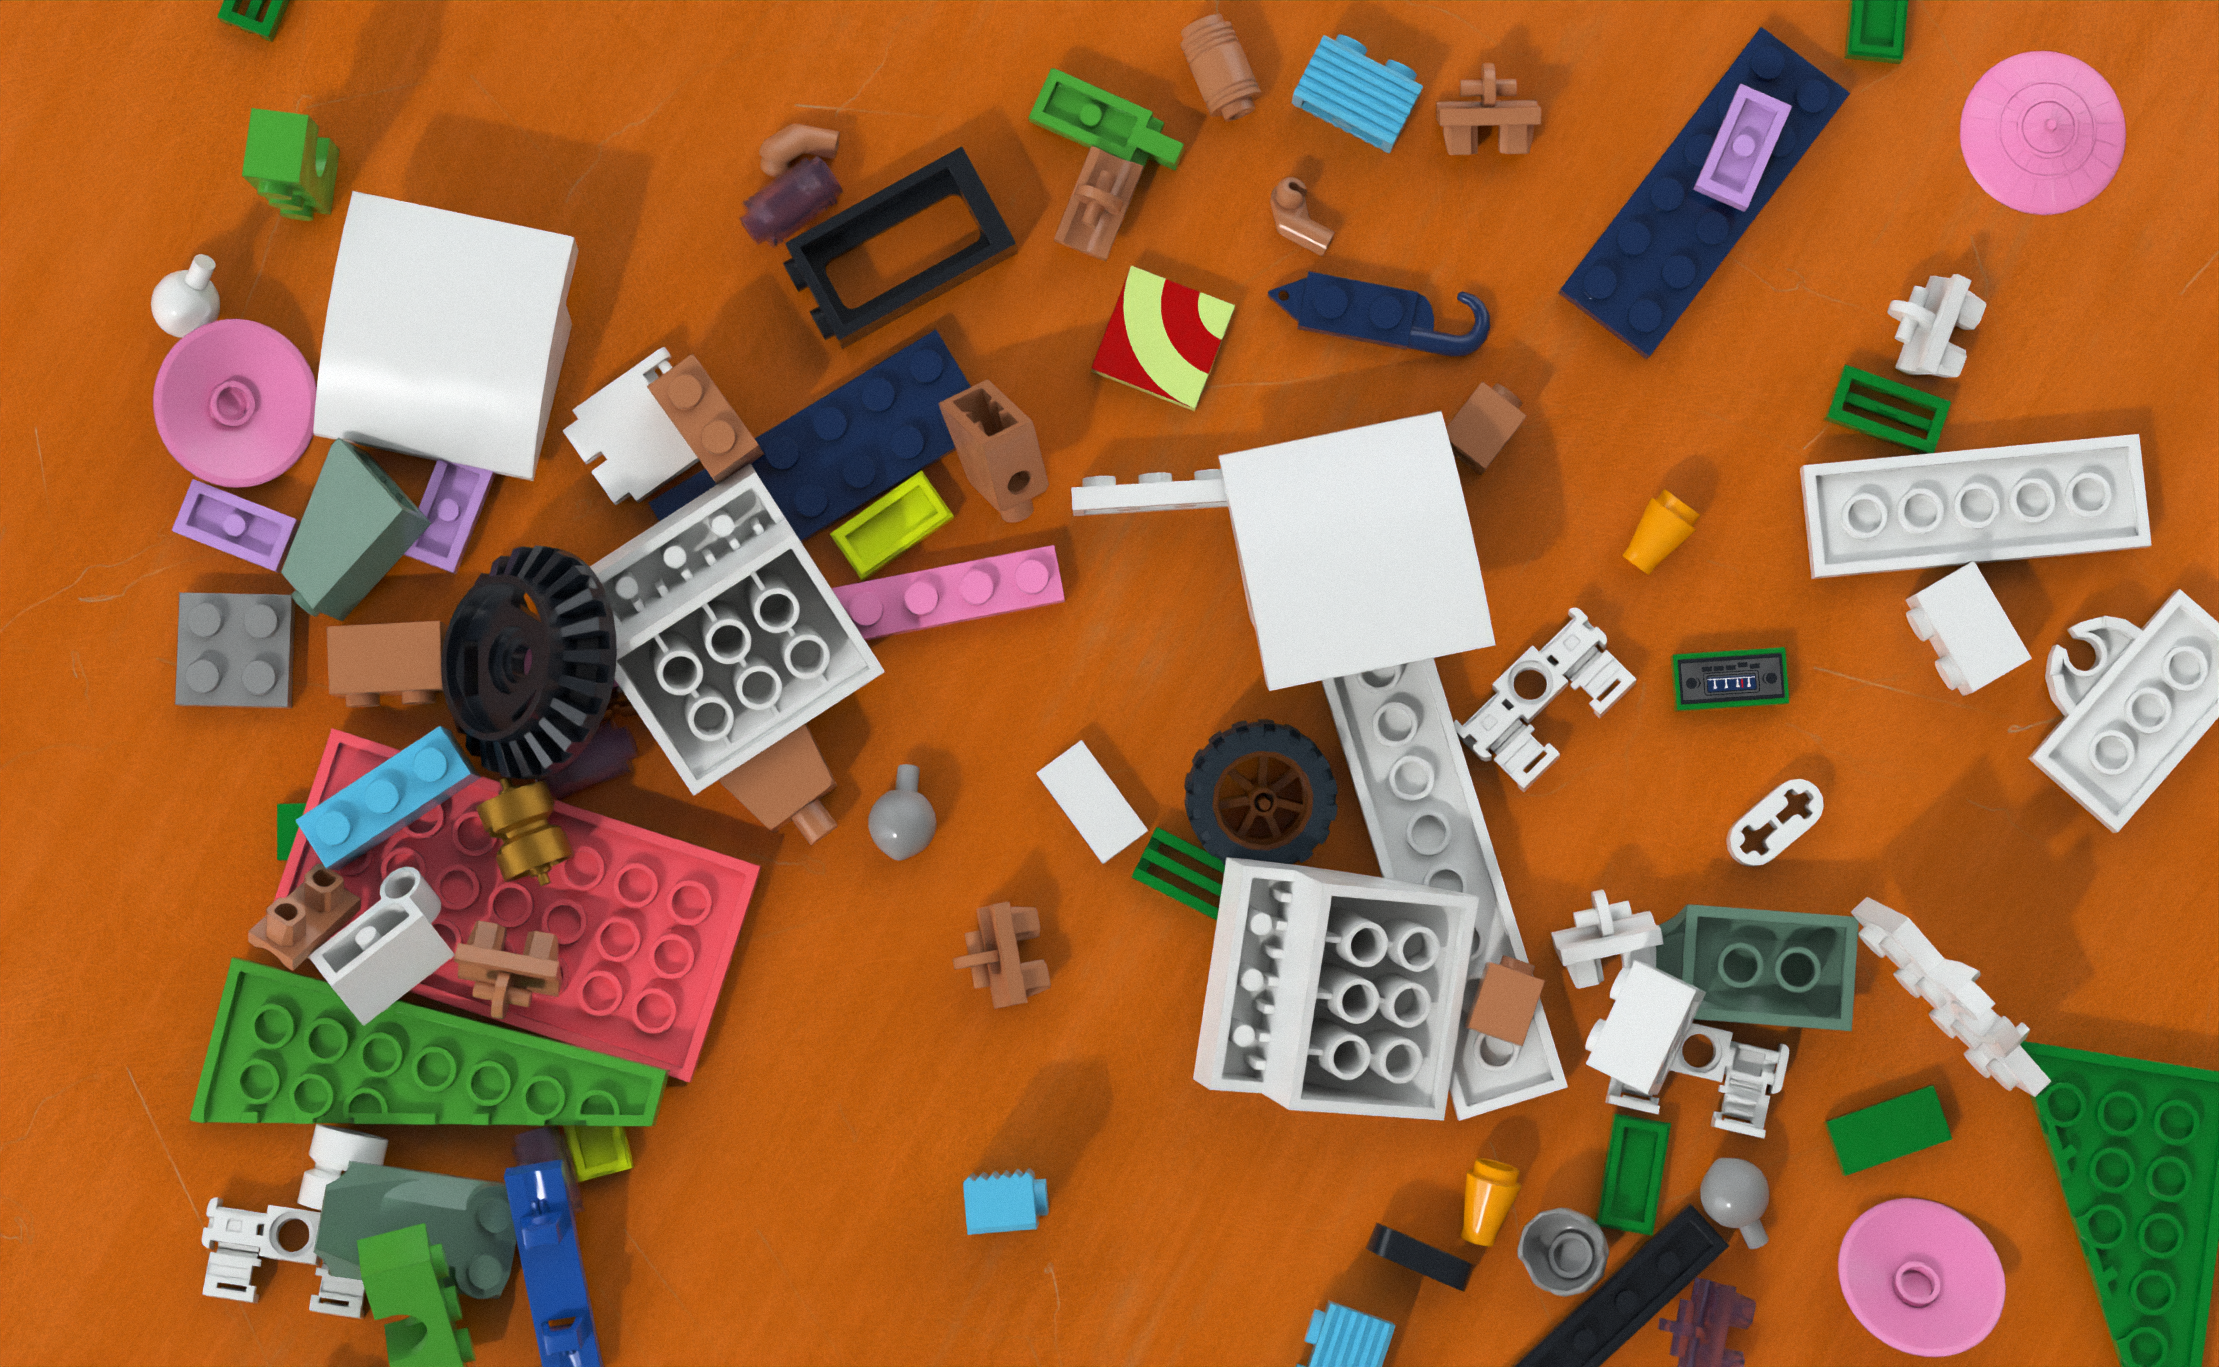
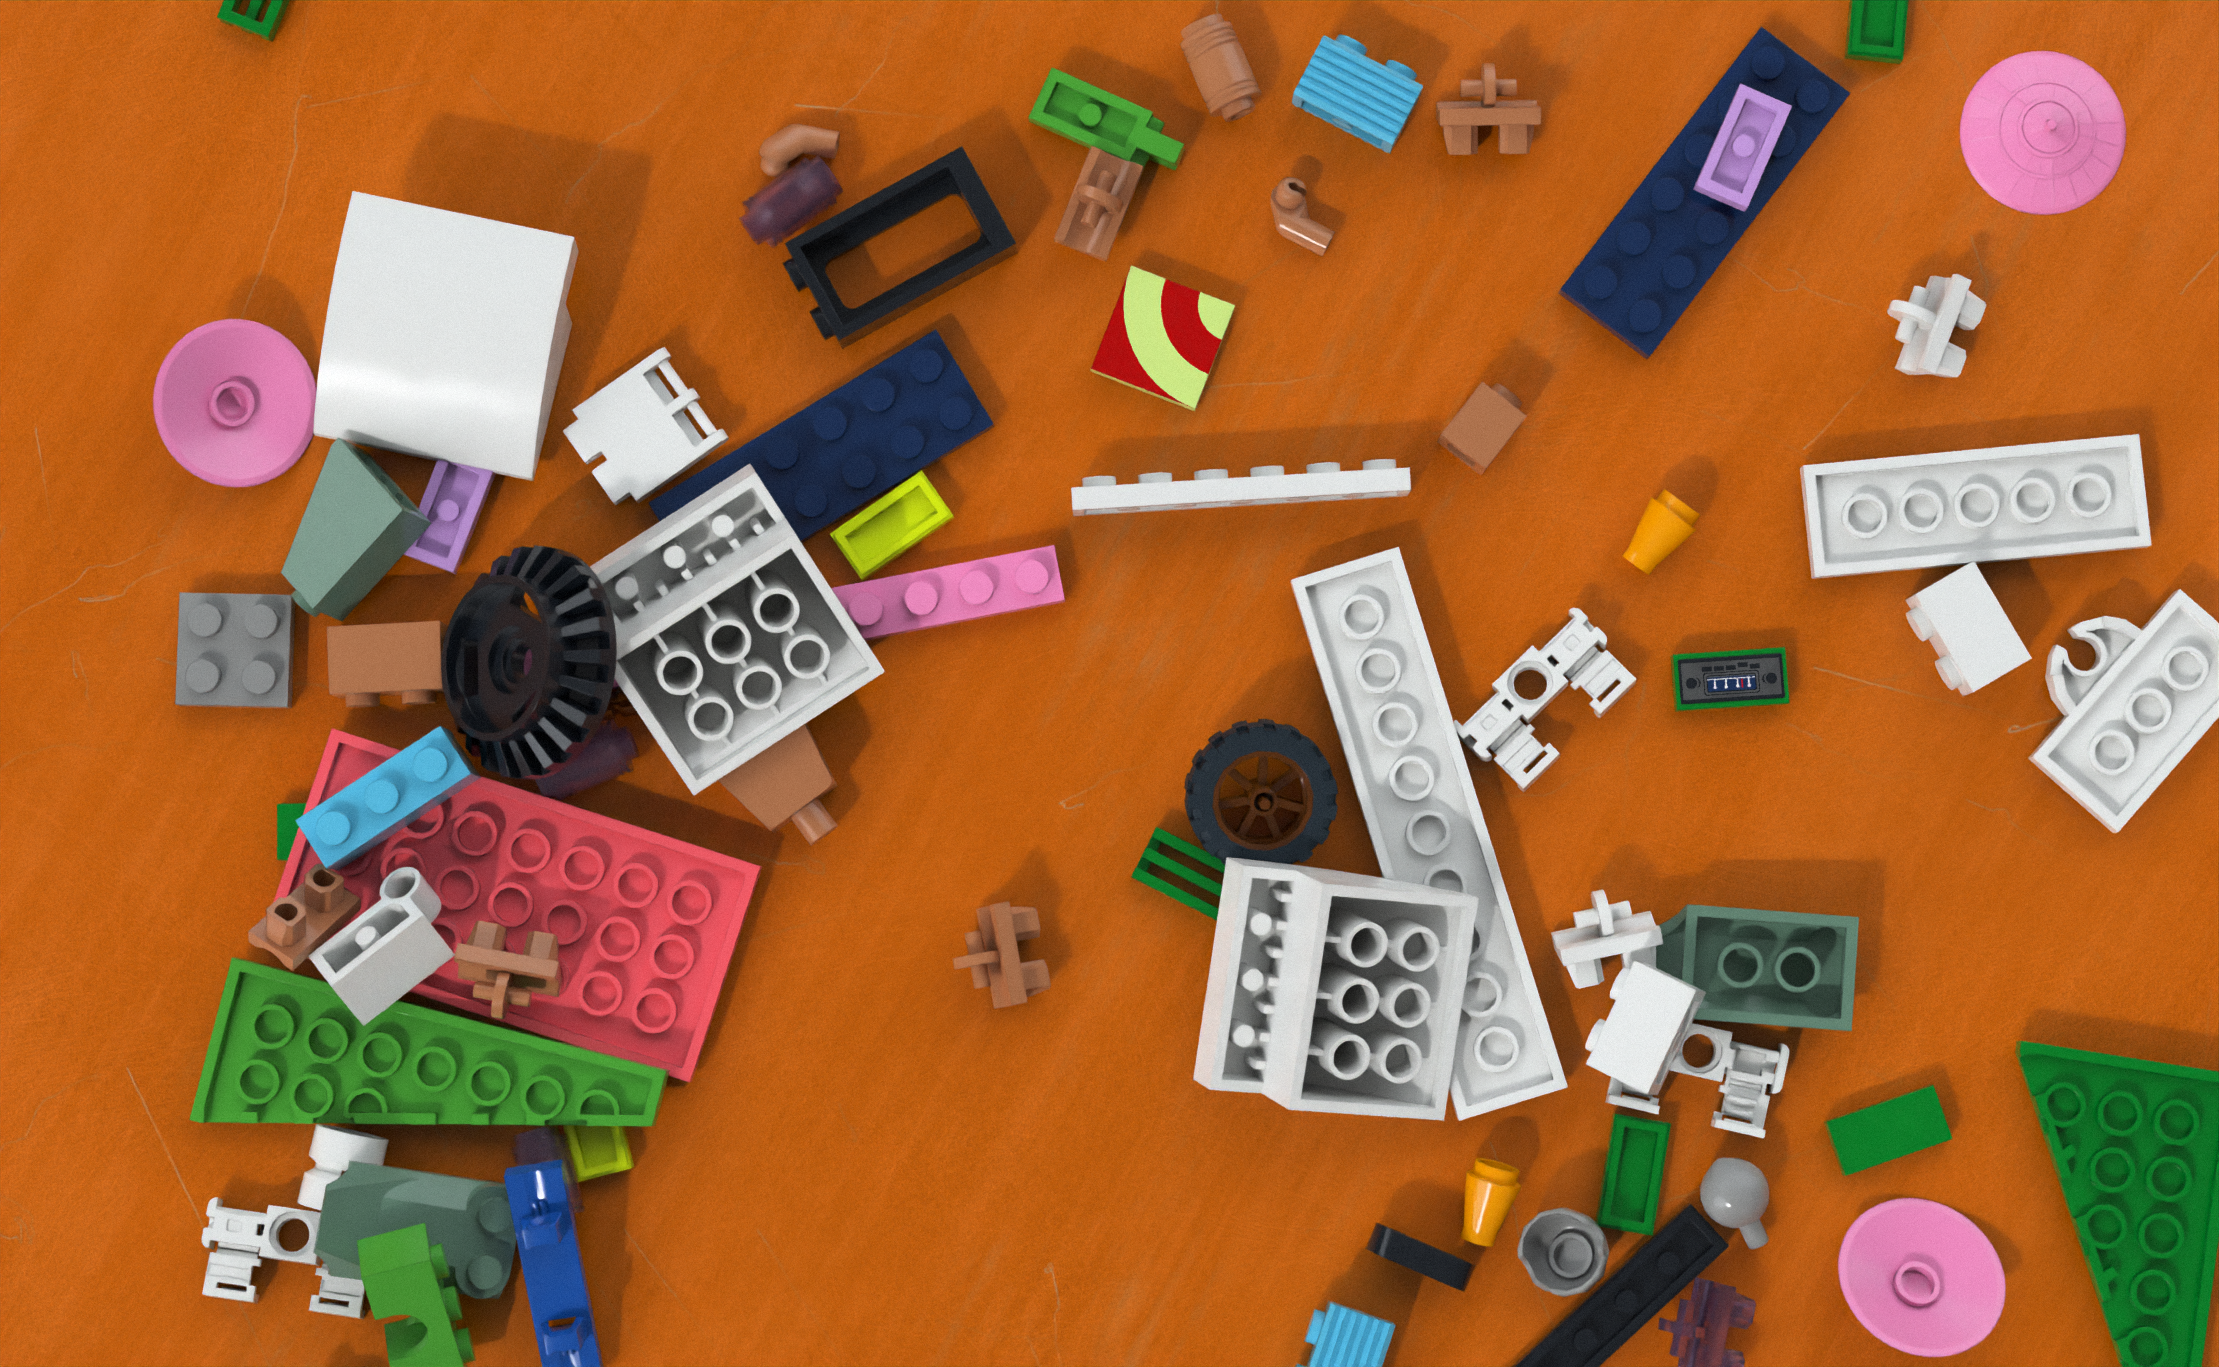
white piece [151,254,220,338] -> none
lavender plate [172,479,301,573] -> none
bright green arch [242,108,340,221] -> none
pearl gold wheel [476,777,574,887] -> none
nougat brick [647,354,764,484] -> none
light grey piece [868,764,937,861] -> none
nougat torso [938,379,1049,522] -> none
medium azure brick [963,1168,1049,1235] -> none
white tile [1036,740,1148,864] -> none
white slope [1218,411,1495,691] -> none
dark blue plate [1268,271,1491,357] -> none
nougat brick [1464,955,1545,1046] -> none
white beam [1726,779,1824,867] -> none
green tile [1824,364,1951,454] -> none
white plate [1851,897,2051,1097] -> none

